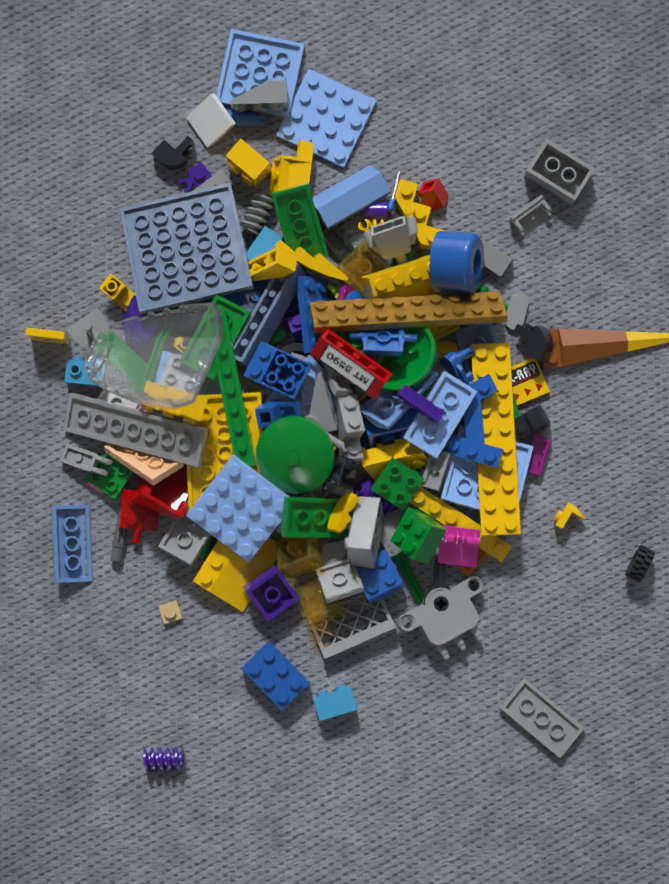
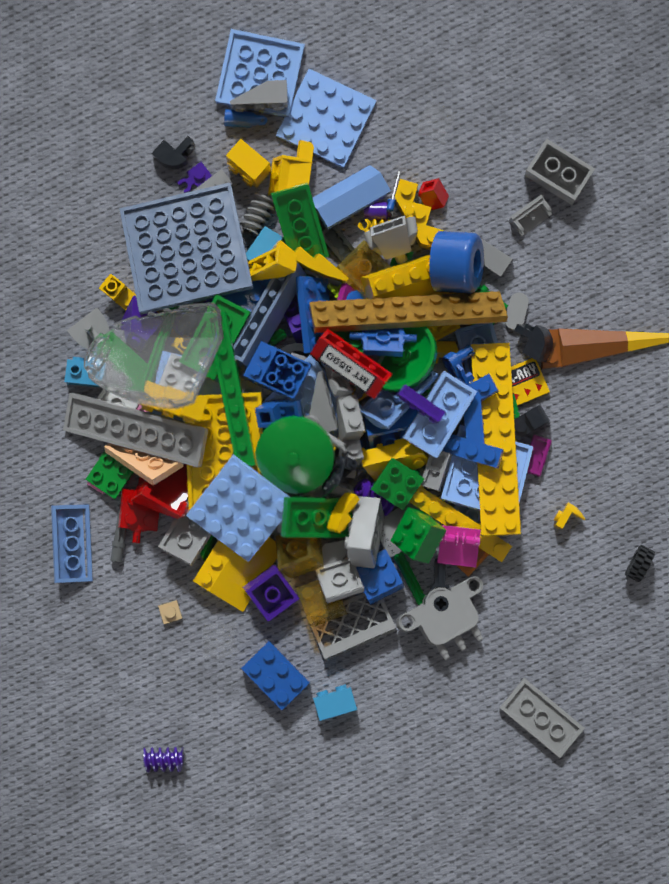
yellow tile [25,328,70,345] -> none
light grey hinge [60,444,113,477] -> none
white tile [186,93,236,148] -> none

